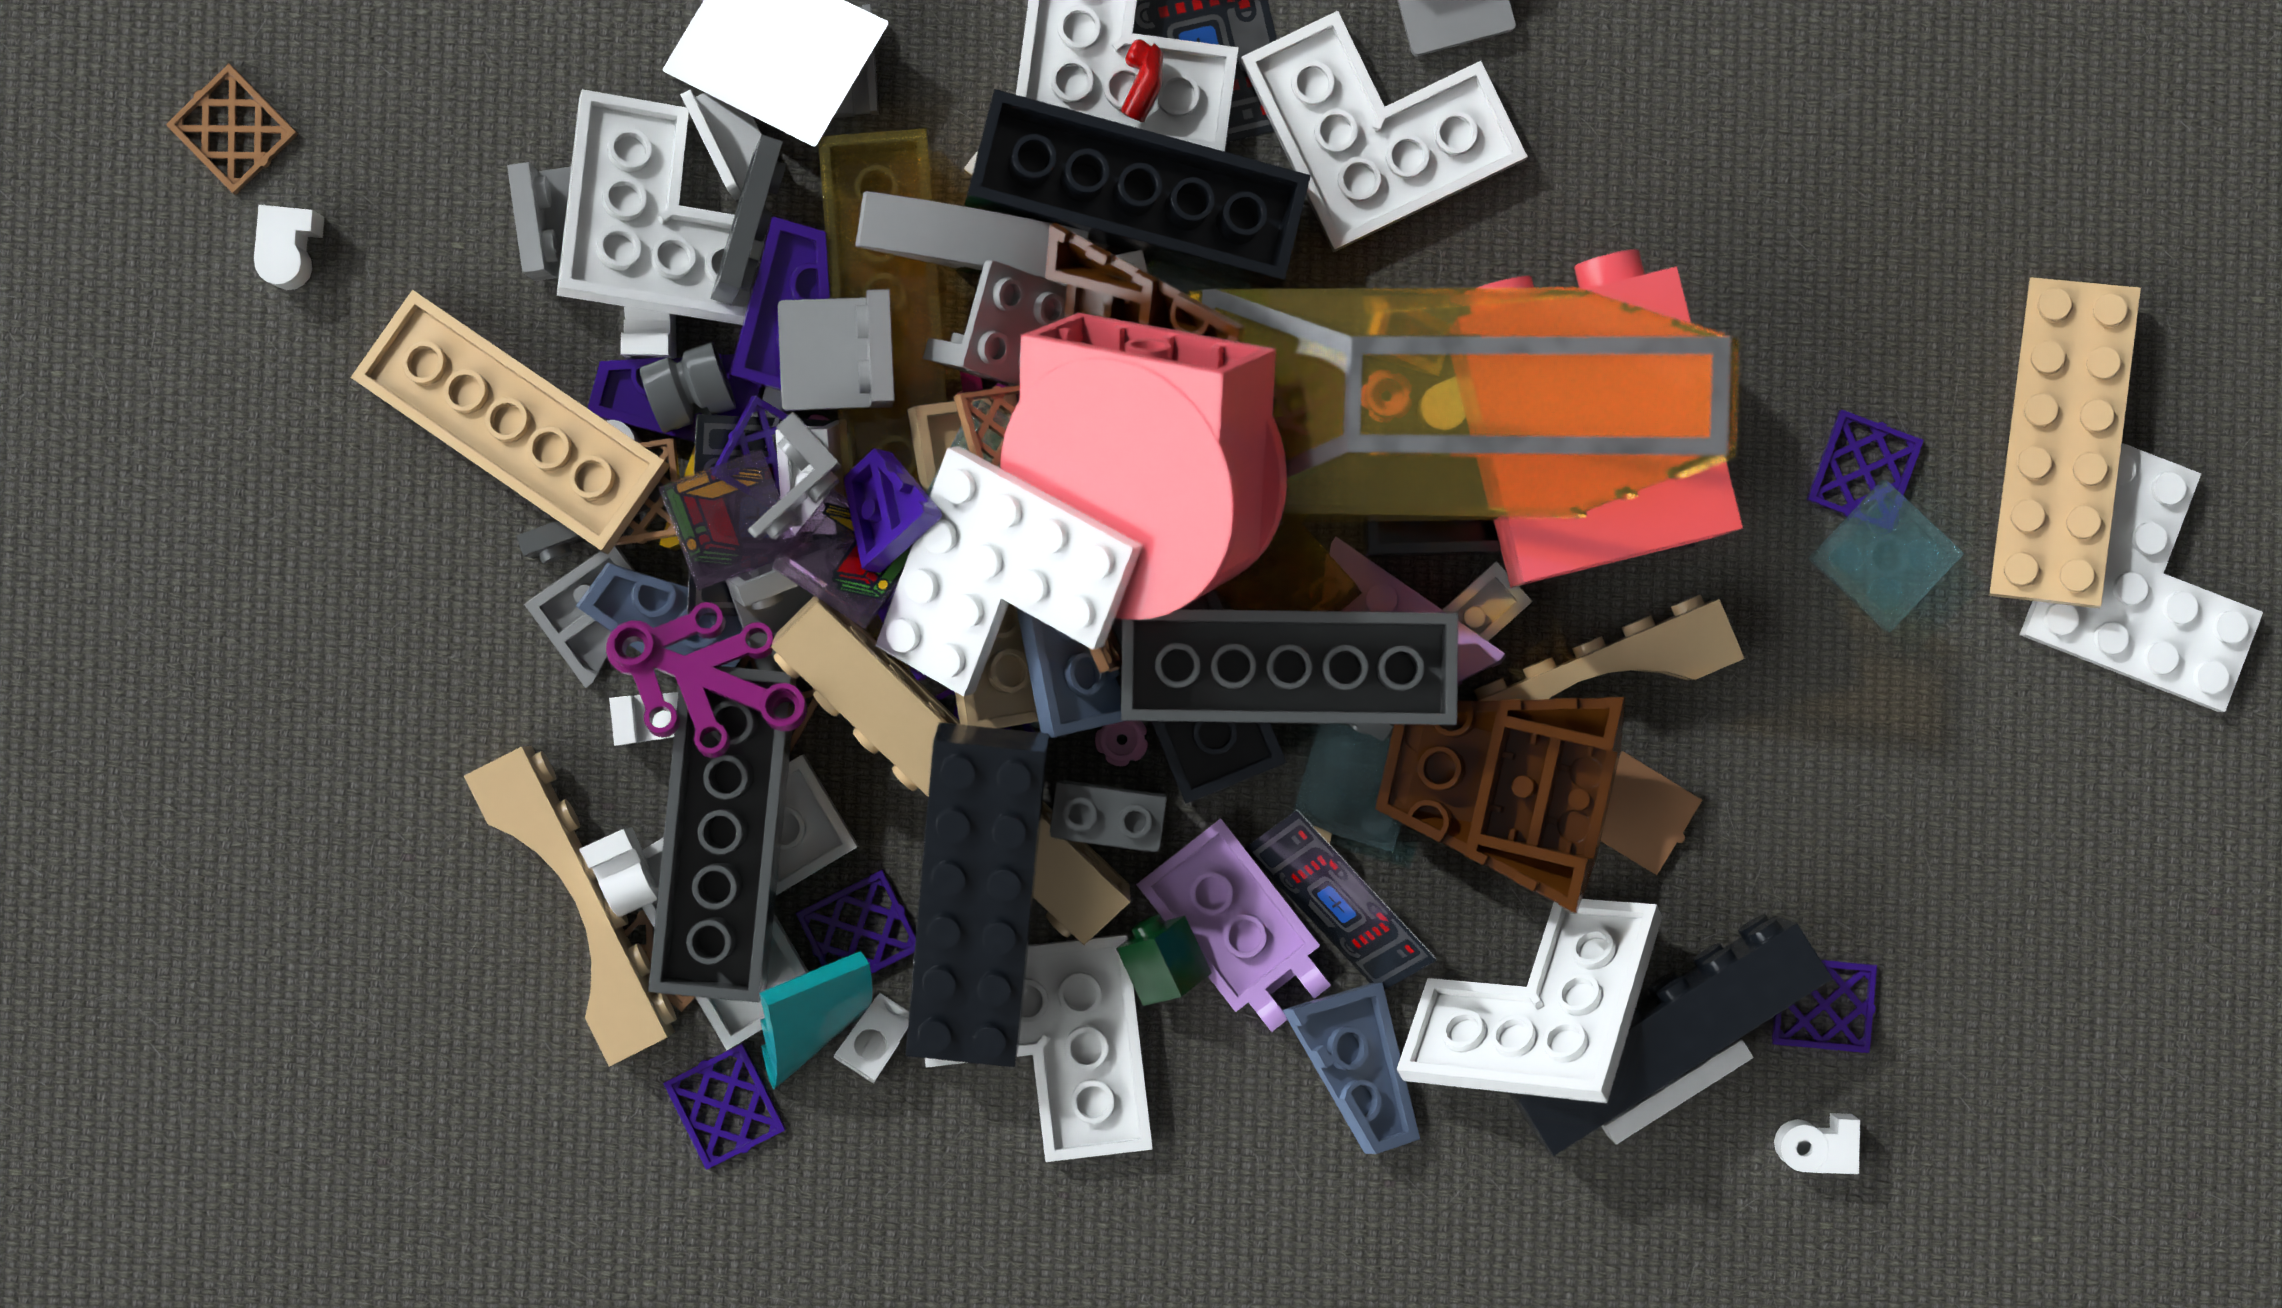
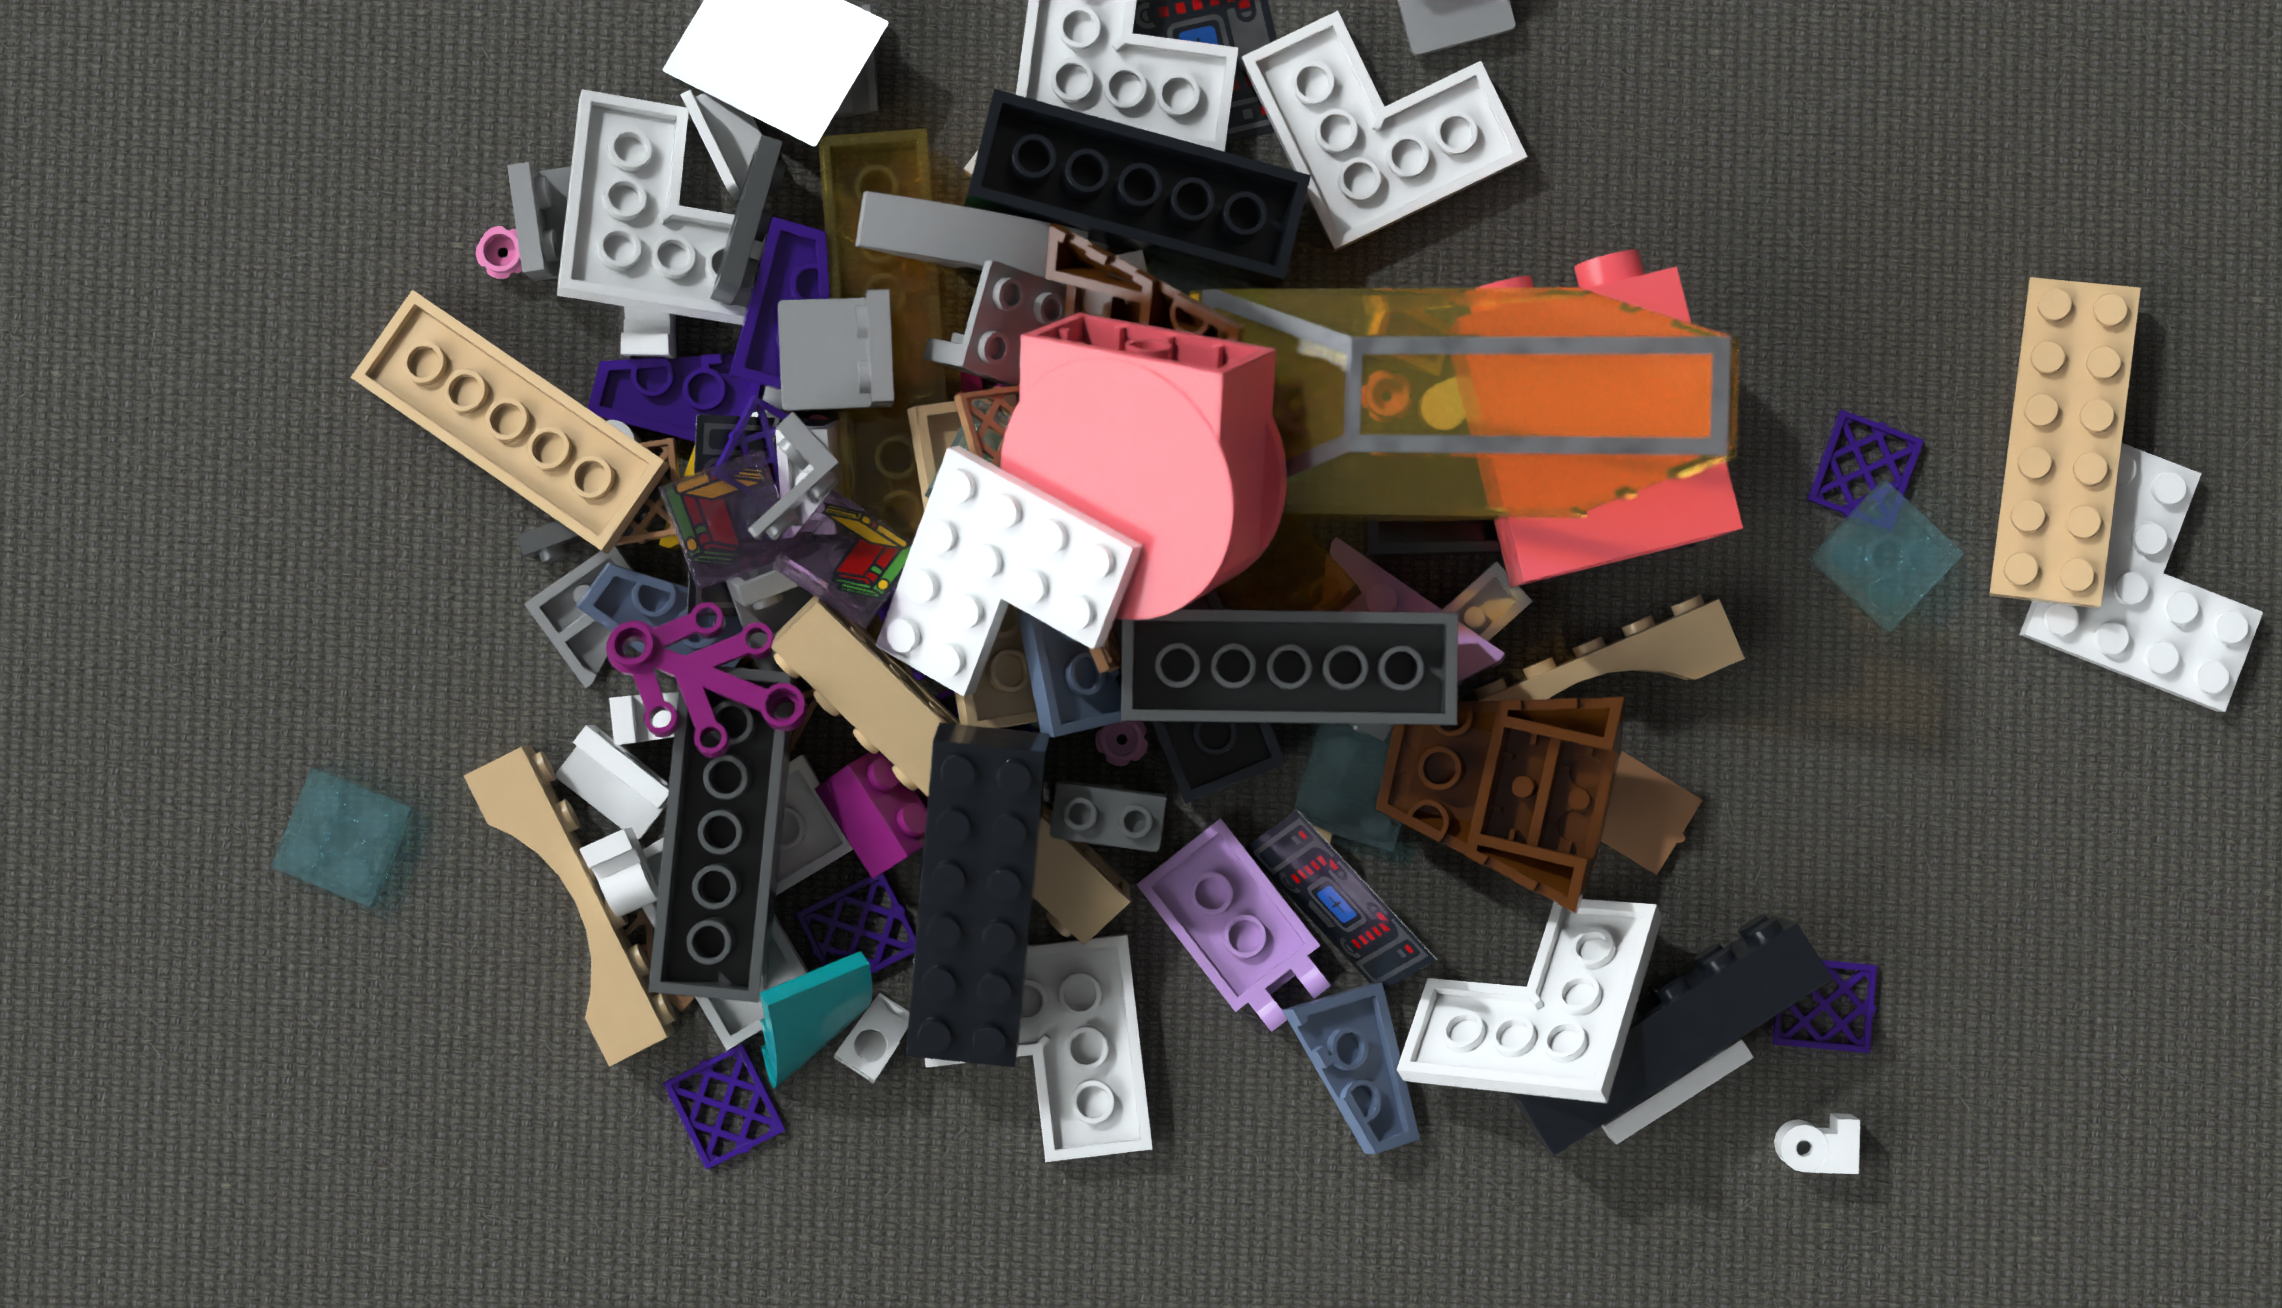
medium nougat window [166,64,298,195] -> none
white leg [254,205,325,290] -> none
dark grey wheel [640,342,736,434] -> none
dark purple wing [843,448,942,573] -> none
dark green brick [1116,915,1212,1006] -> none
red arm [1120,39,1163,122] -> none
none -> clear light blue plate [270,767,415,907]
none -> bright pink plate [476,226,522,279]
none -> white panel [556,725,669,839]
none -> magenta slope [814,751,928,879]

